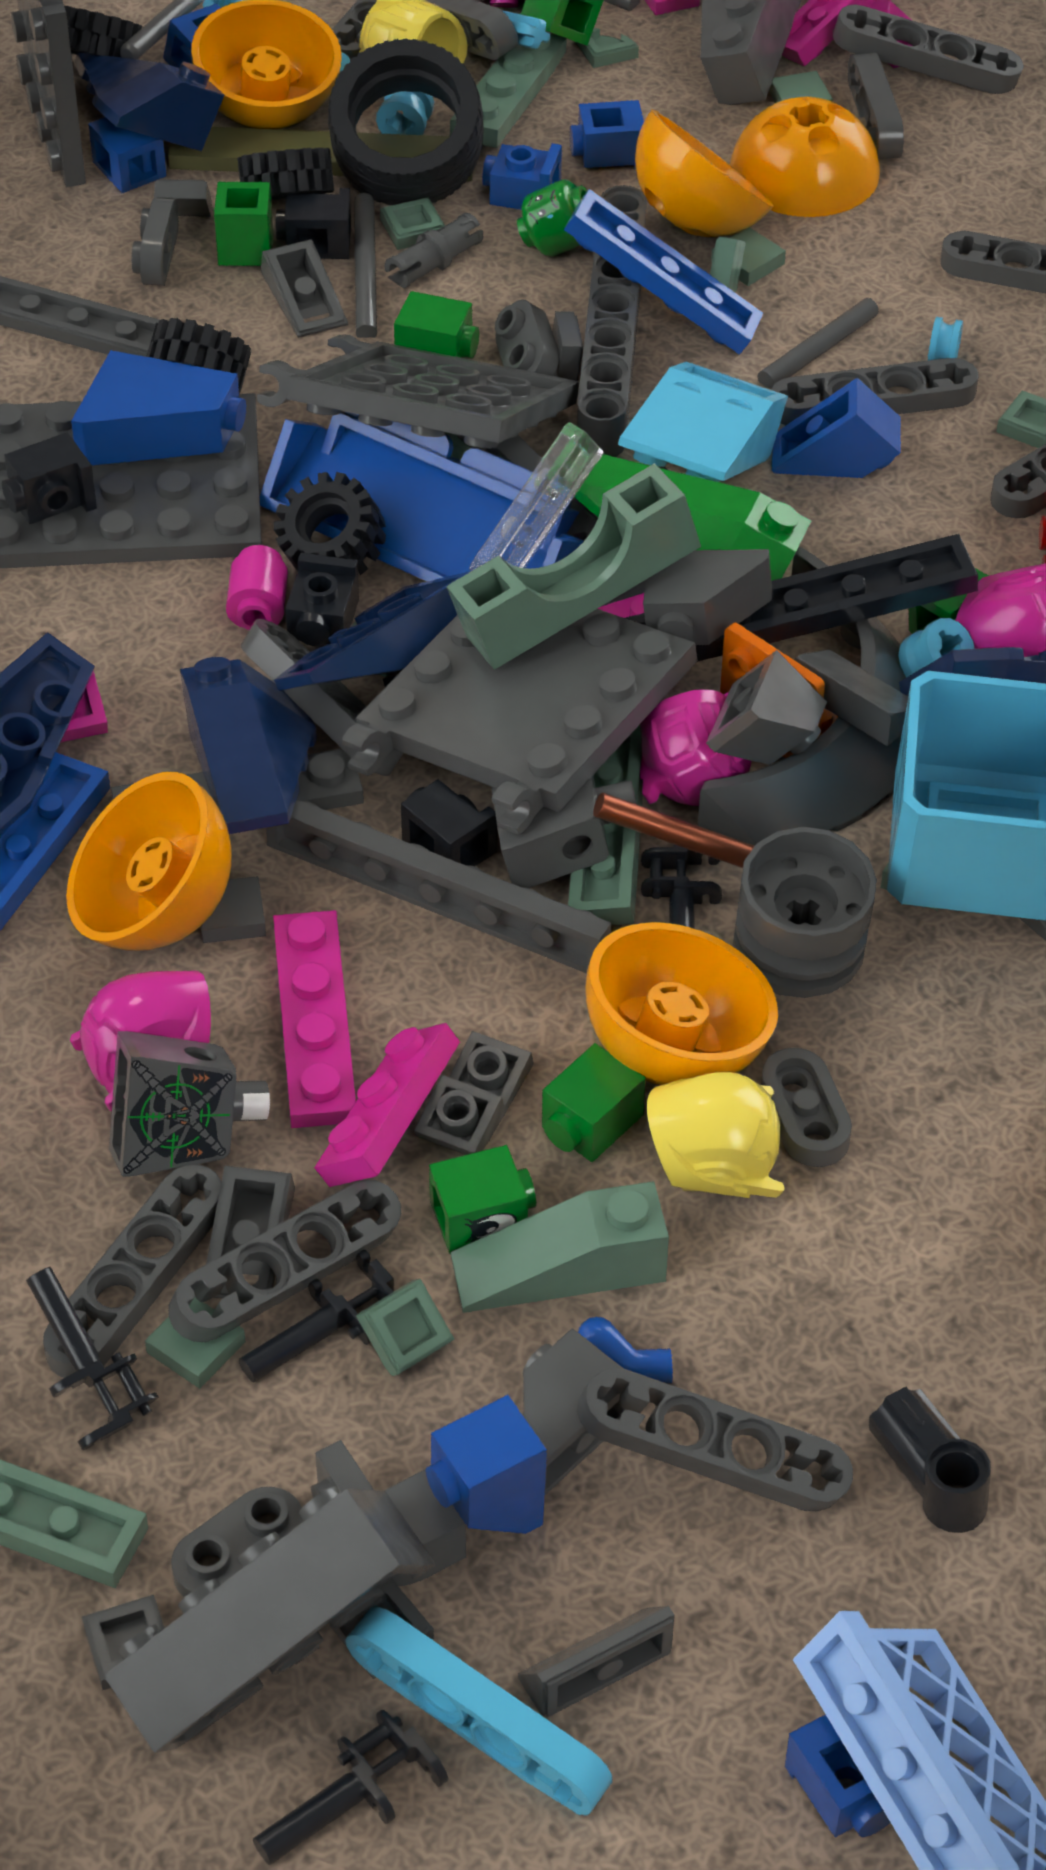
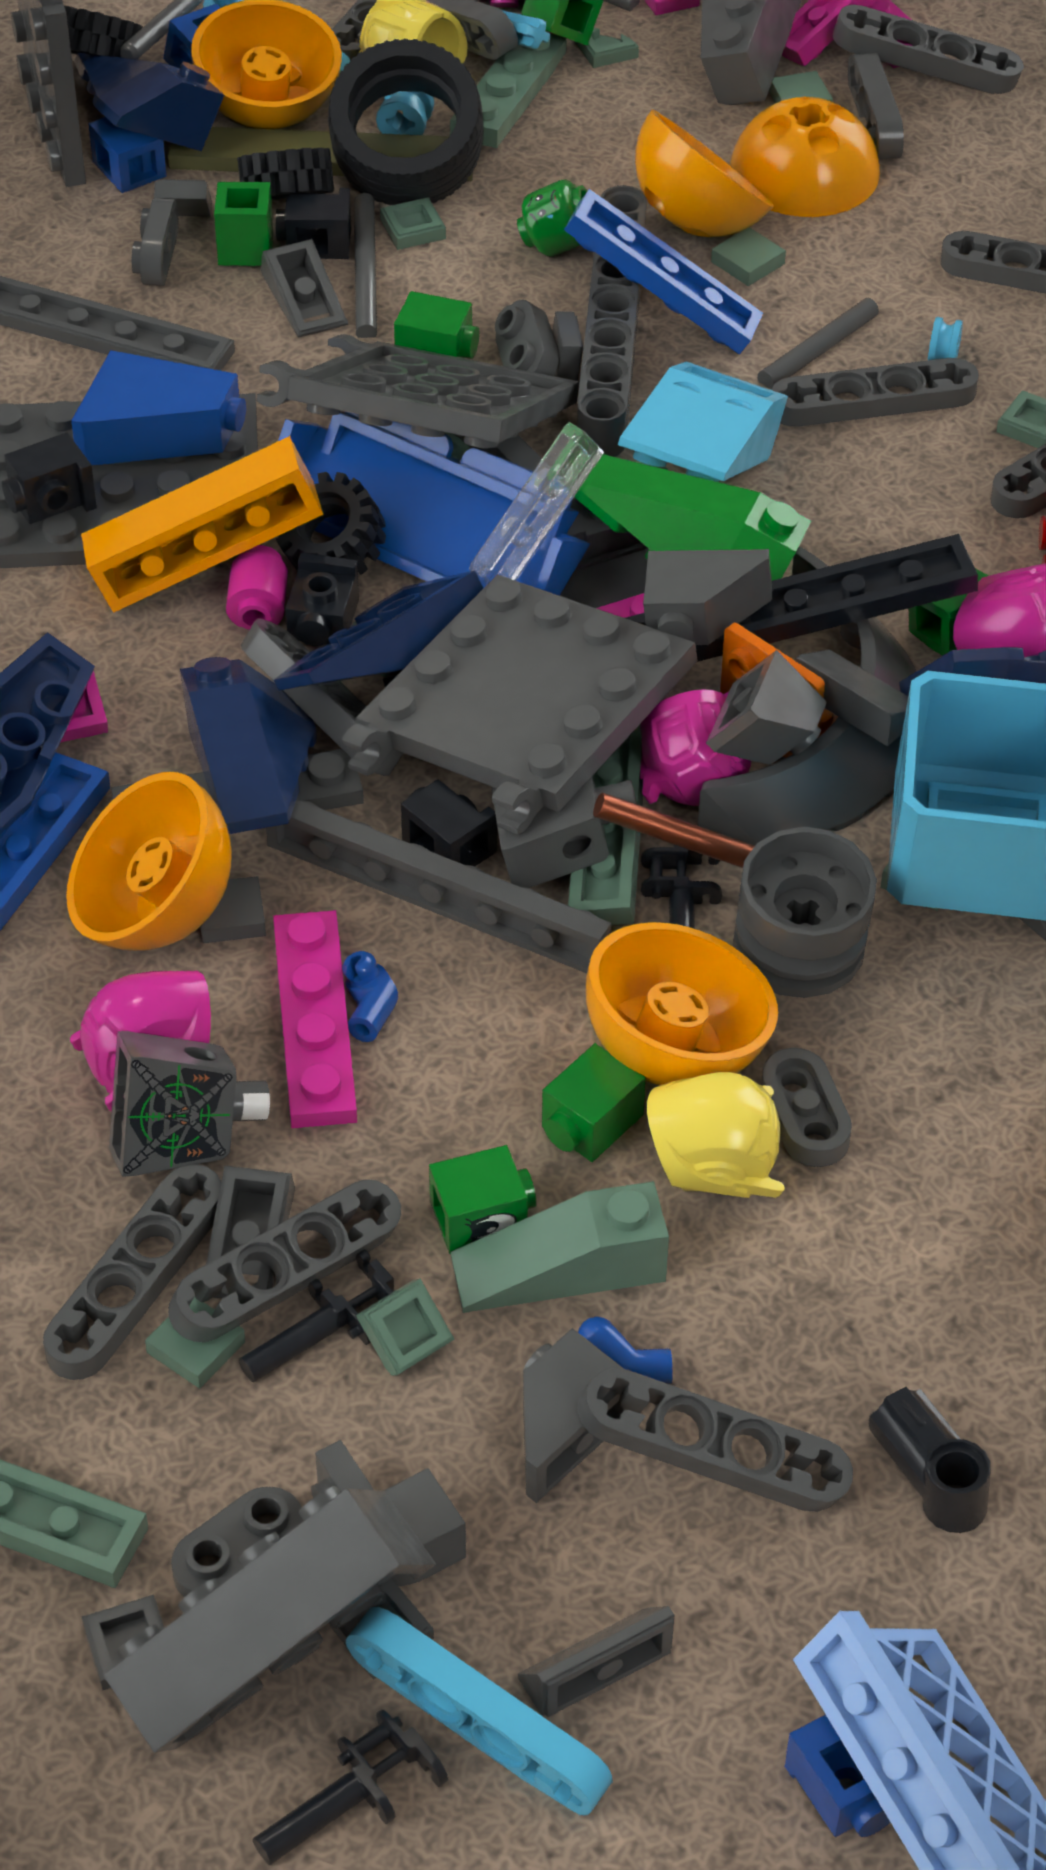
black piece [26,1267,159,1450] -> none
black tyre [146,318,251,394] -> none
dark pink plate [314,1023,460,1187] -> none
dark grey pin [385,212,483,288] -> none
dark grey slope [414,1031,534,1155] -> none
blue slope [426,1395,547,1534] -> none
sand green arch [446,463,701,670] -> none
blue brick [482,143,562,210] -> none
blue brick [570,100,644,170] -> none
sand green tile [710,236,746,293] -> none
blue slope [772,378,901,478] -> none
medium azure wheel [898,618,975,678] -> none
none -> light orange brick [81,436,323,613]
none -> blue arm [342,951,398,1042]

